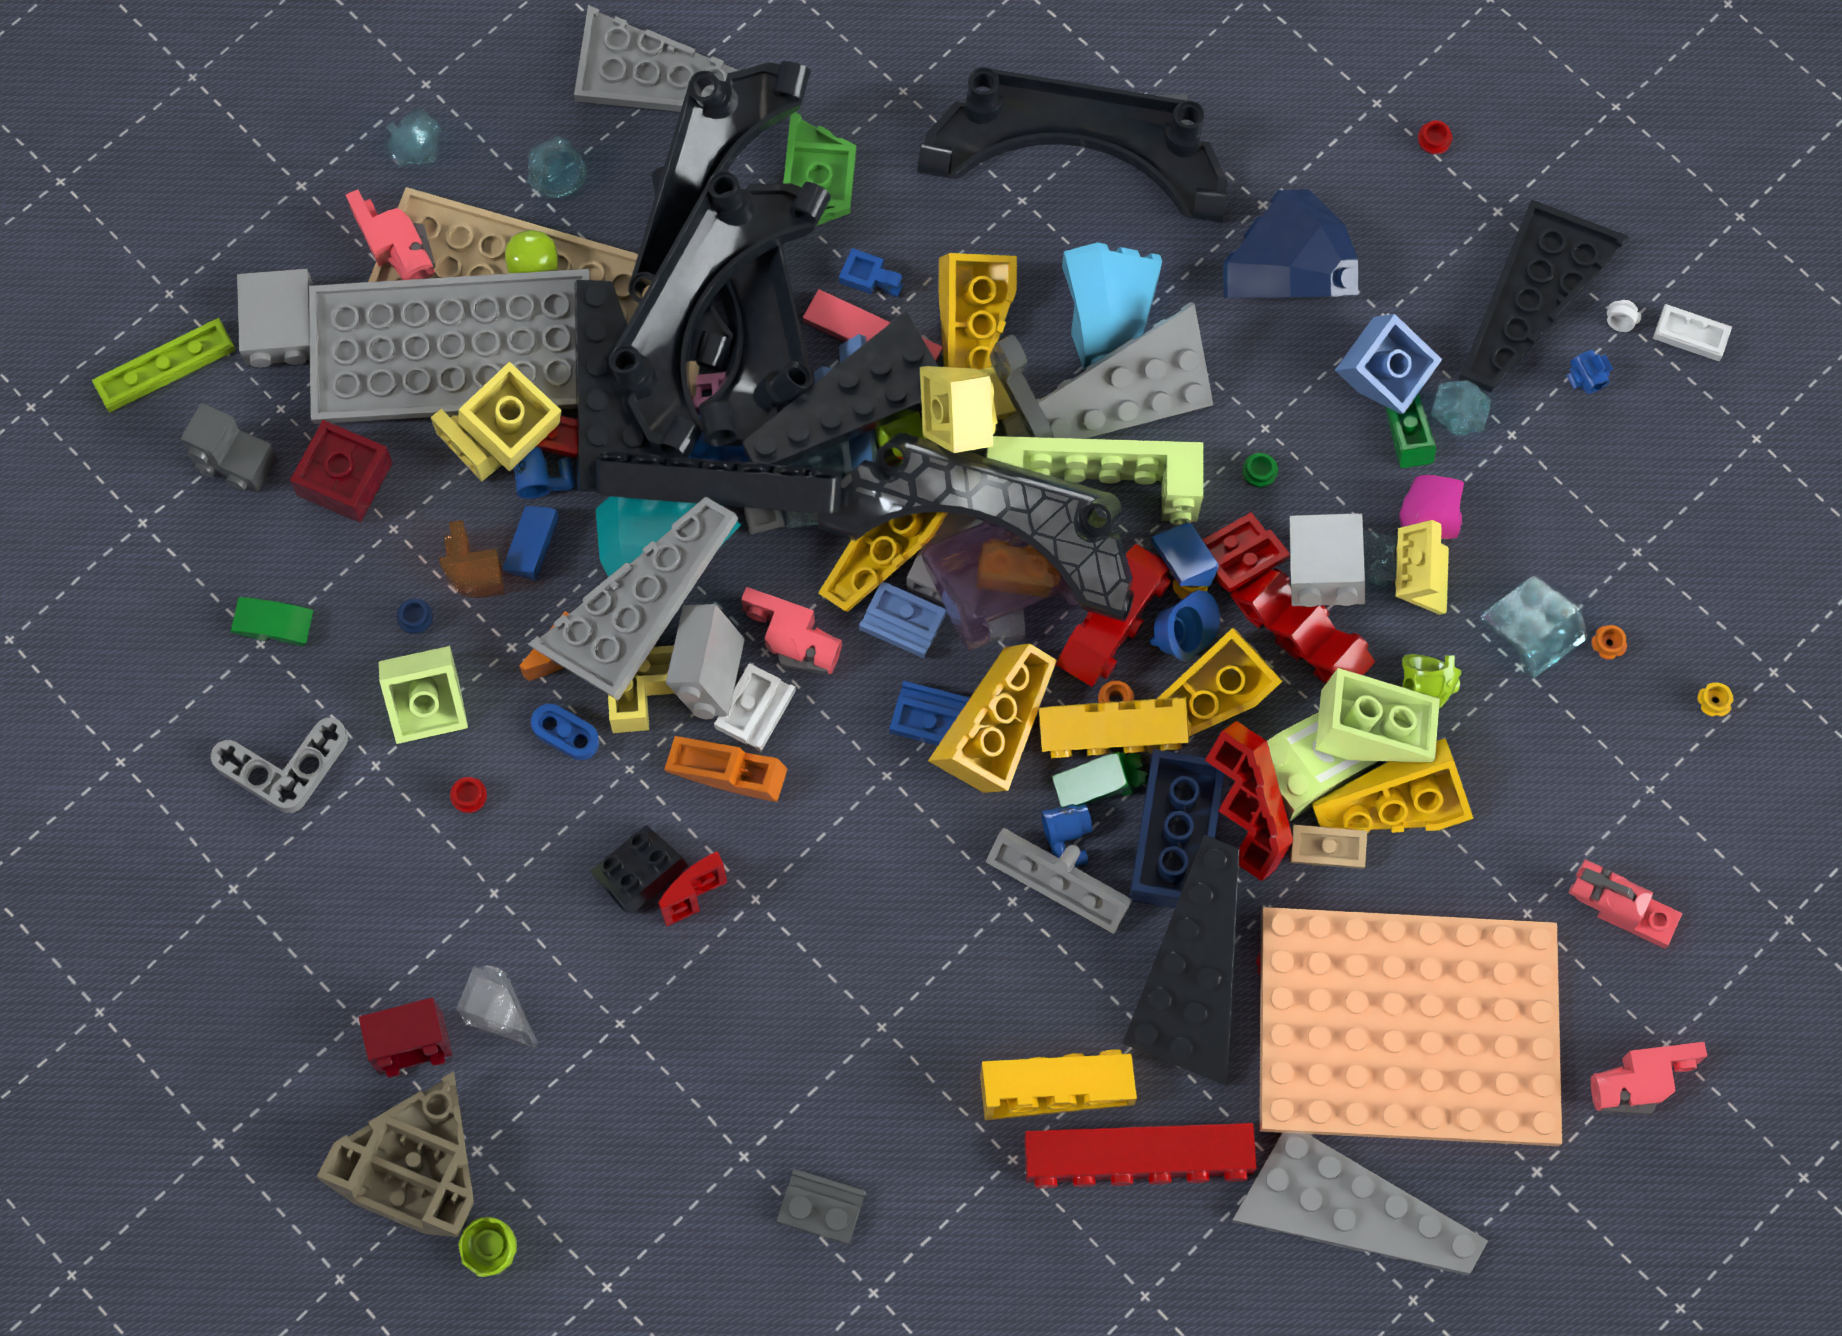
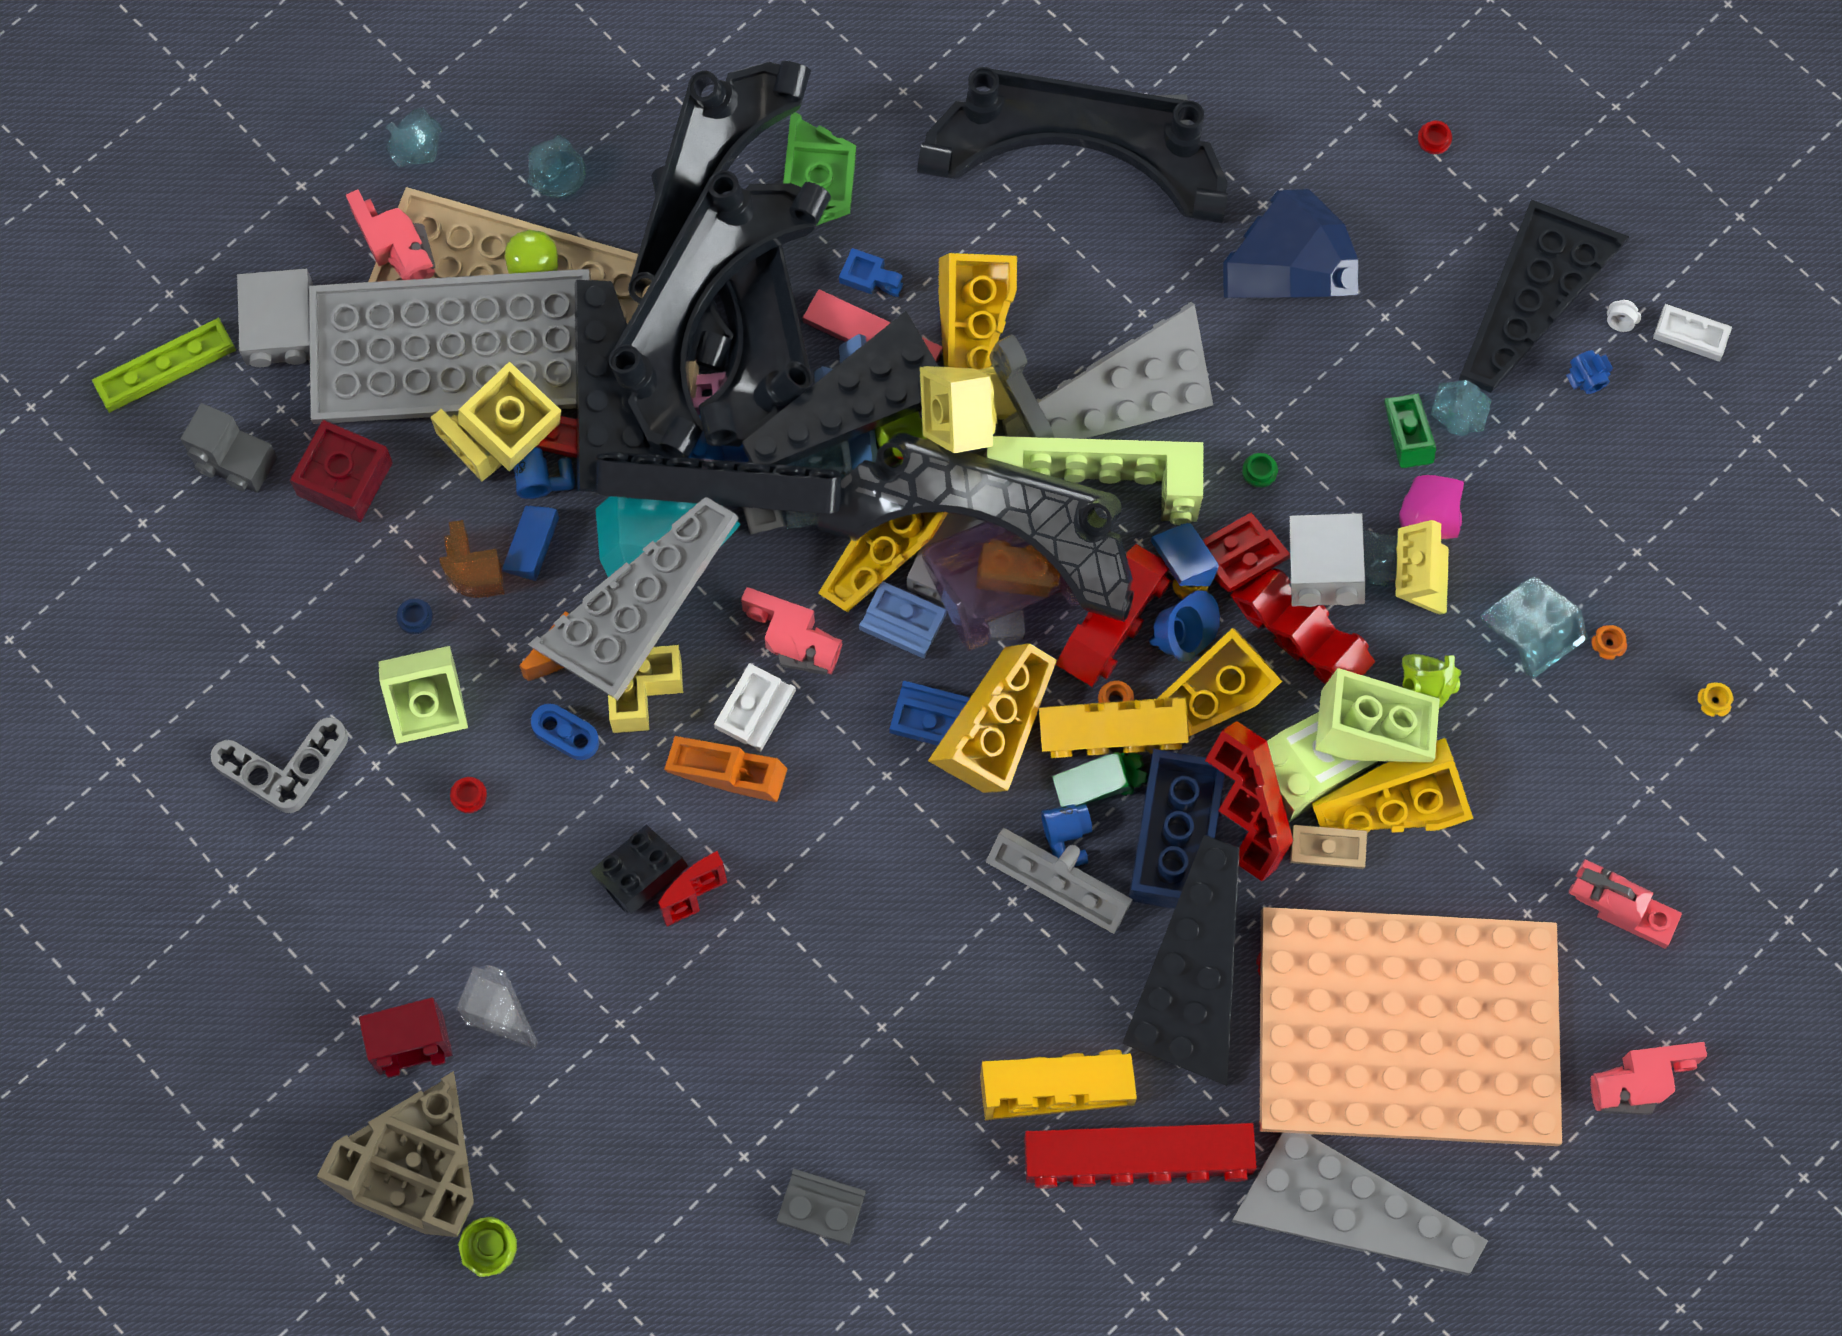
green slope [230,597,313,647] -> none
light grey wing [574,5,737,112] -> none
light grey brick [666,604,745,719] -> none
medium azure brick [1062,242,1162,370] -> none
medium blue slope [1335,314,1442,414] -> none

